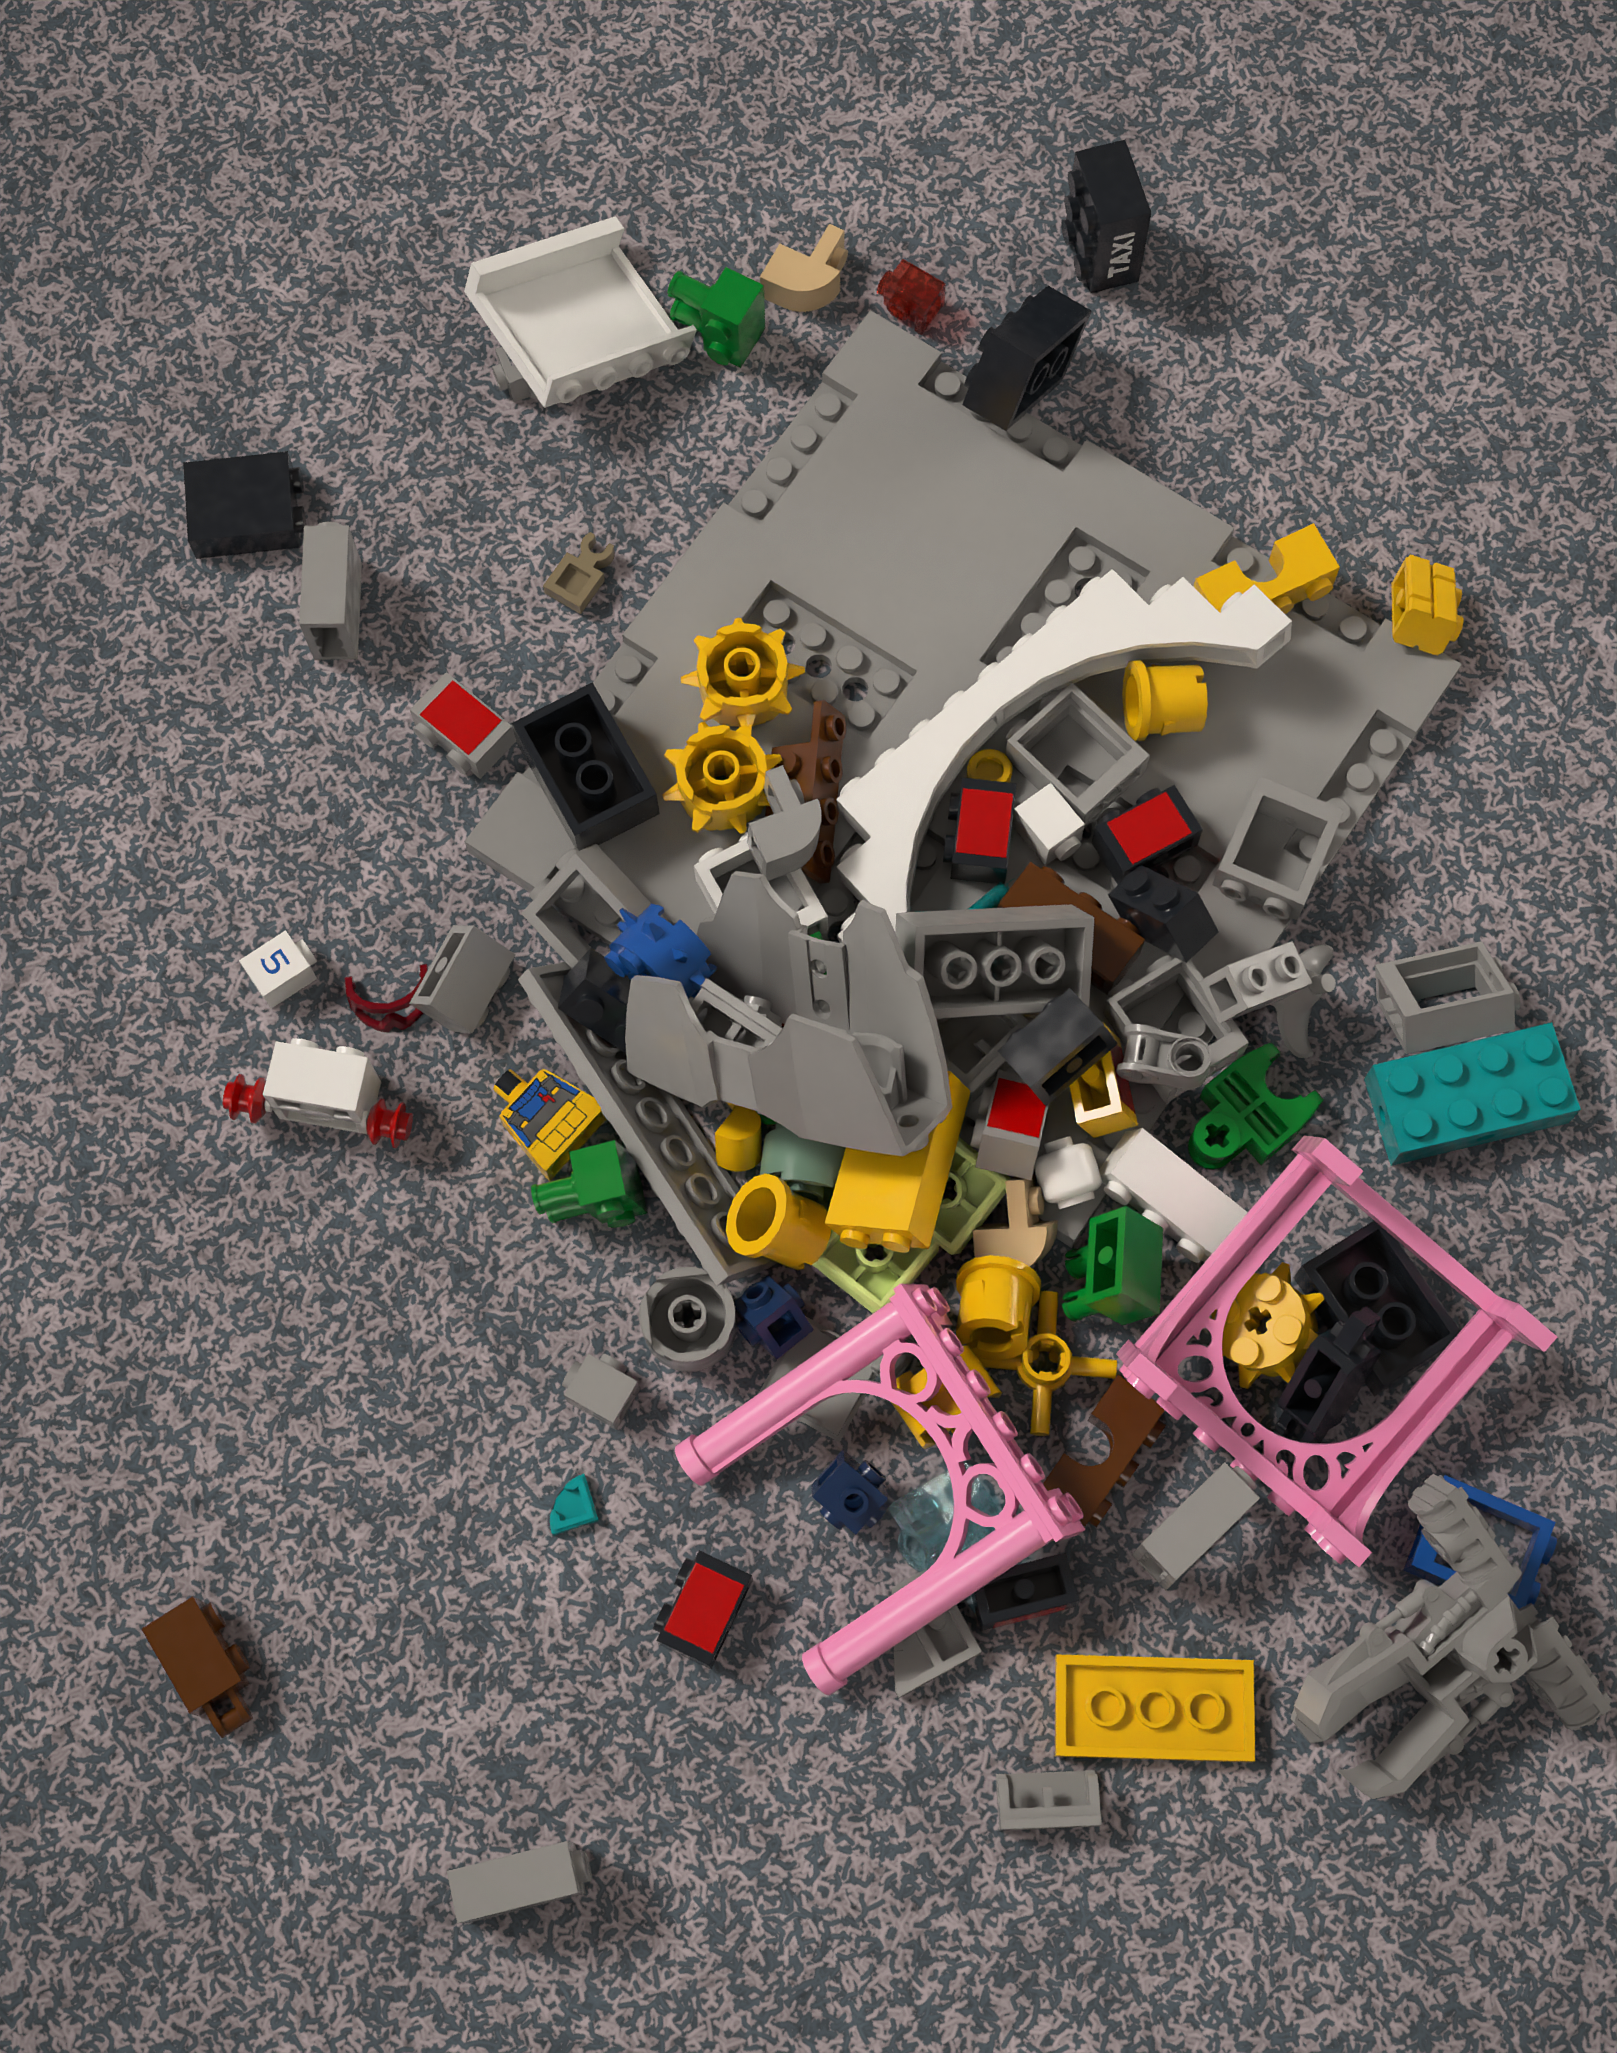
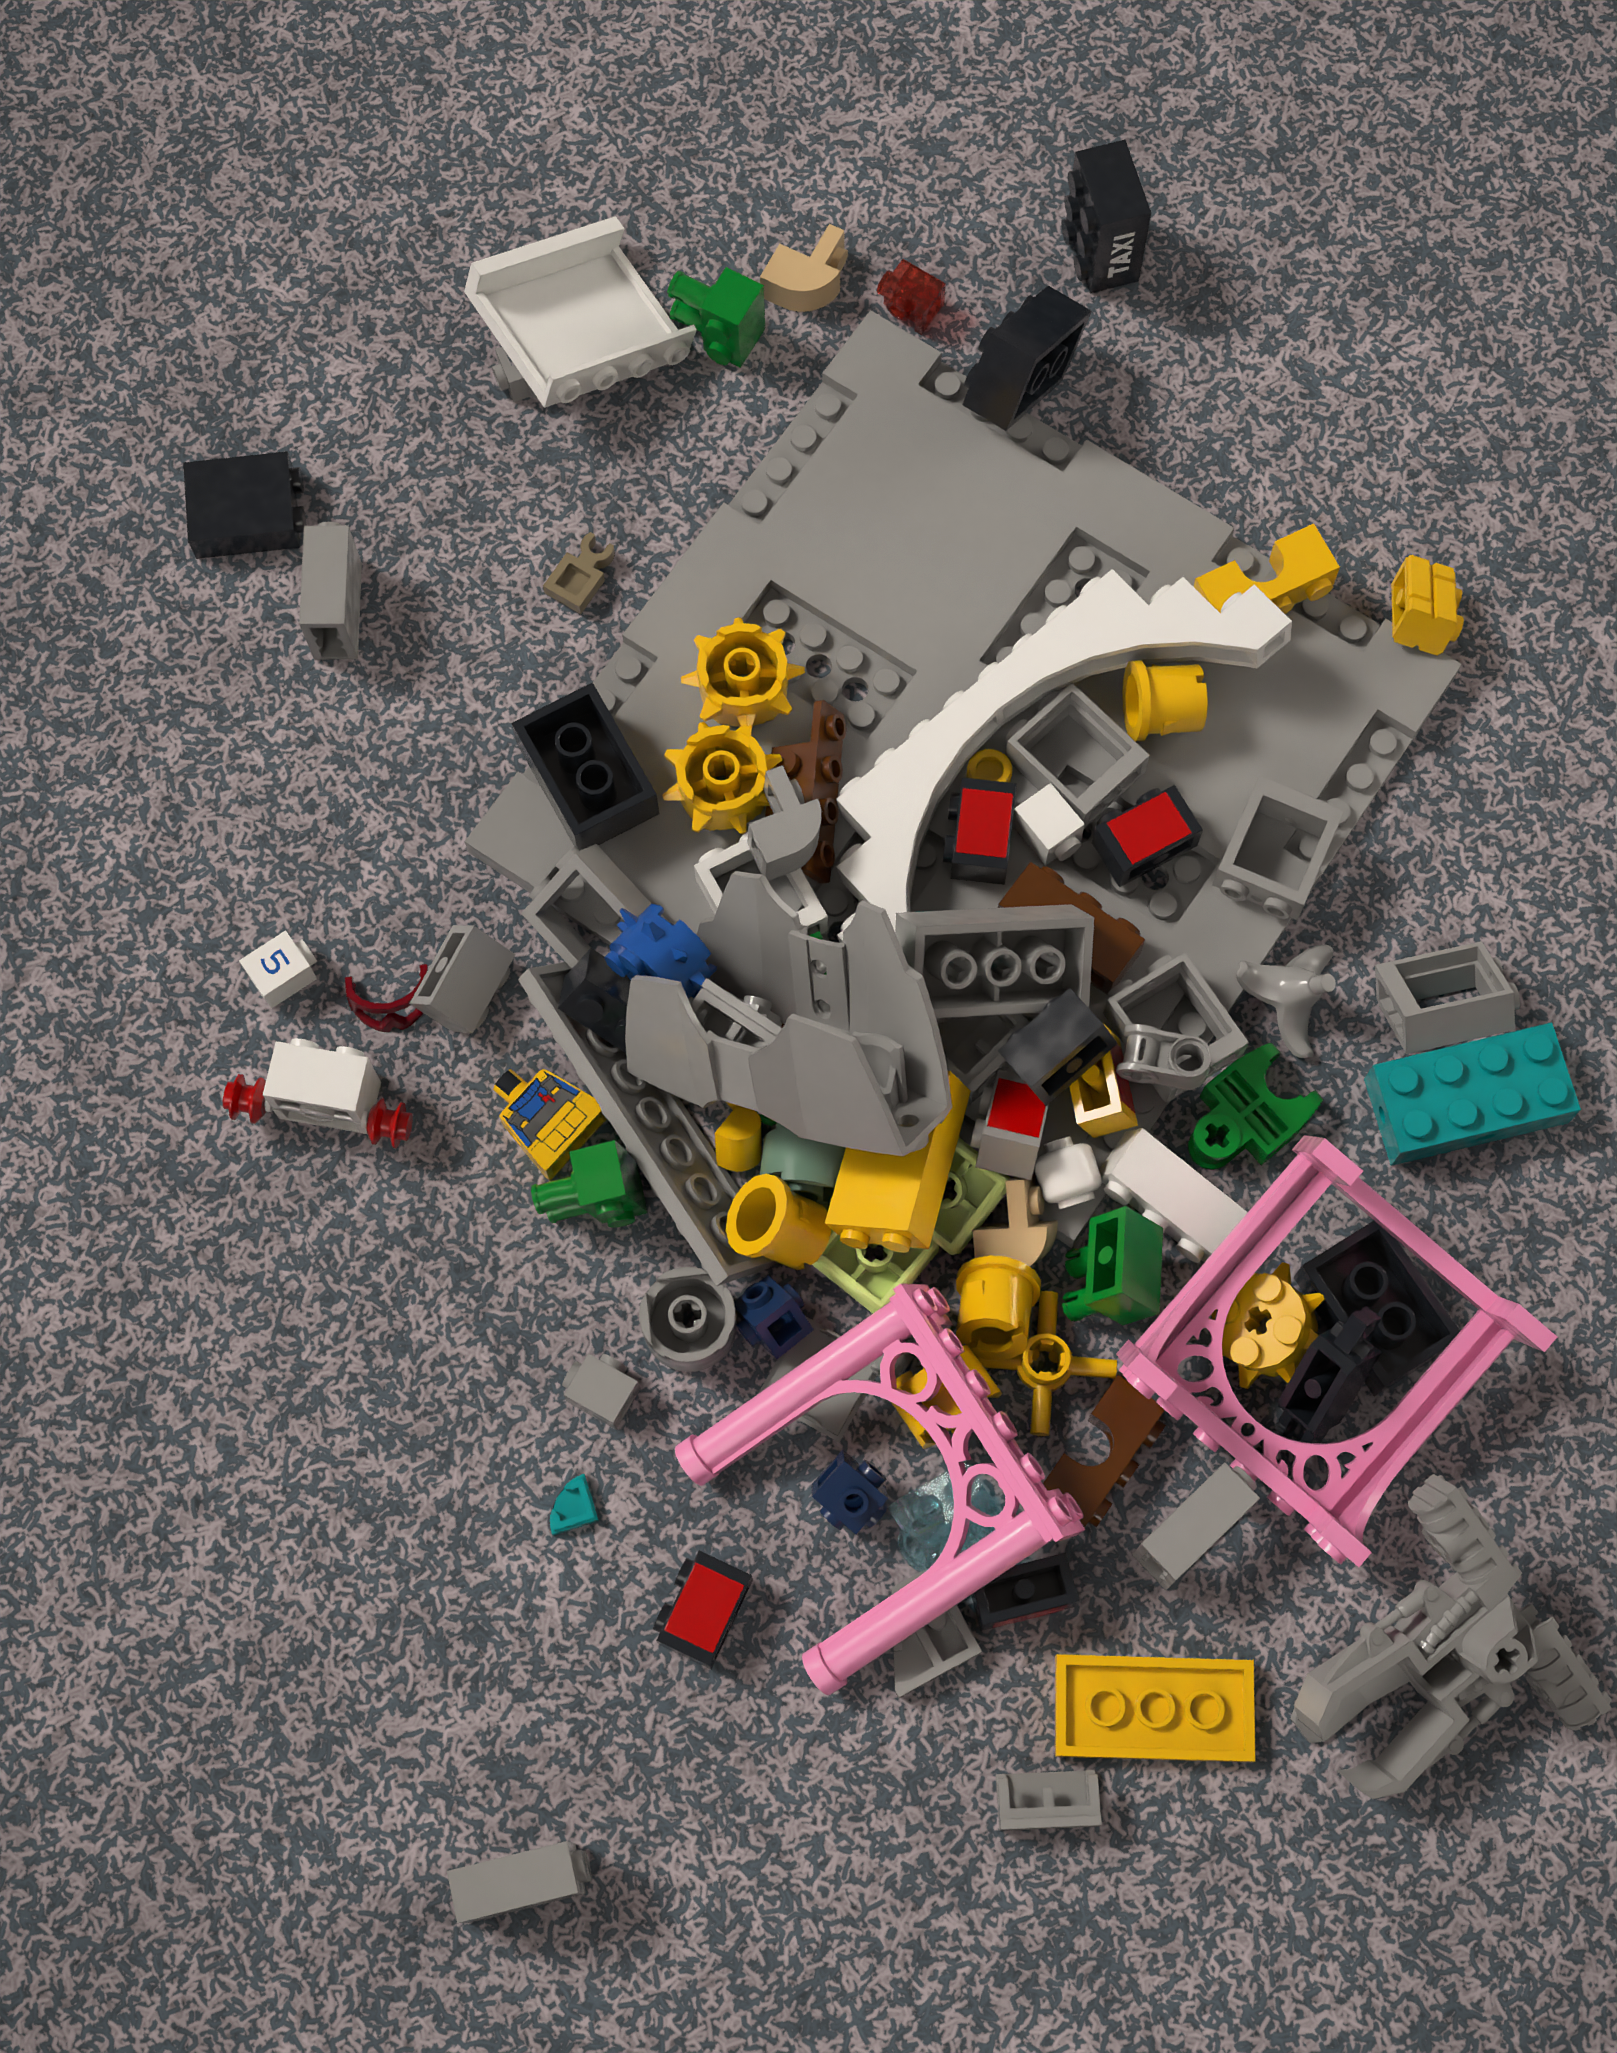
reddish brown brick [142,1596,253,1738] -> none
brick [410,672,516,779] -> none
teal piece [968,878,1017,909] -> none
black brick [1108,865,1219,963] -> none
light grey brick [1199,941,1312,1024] -> none
blue window [1403,1475,1557,1609] -> none

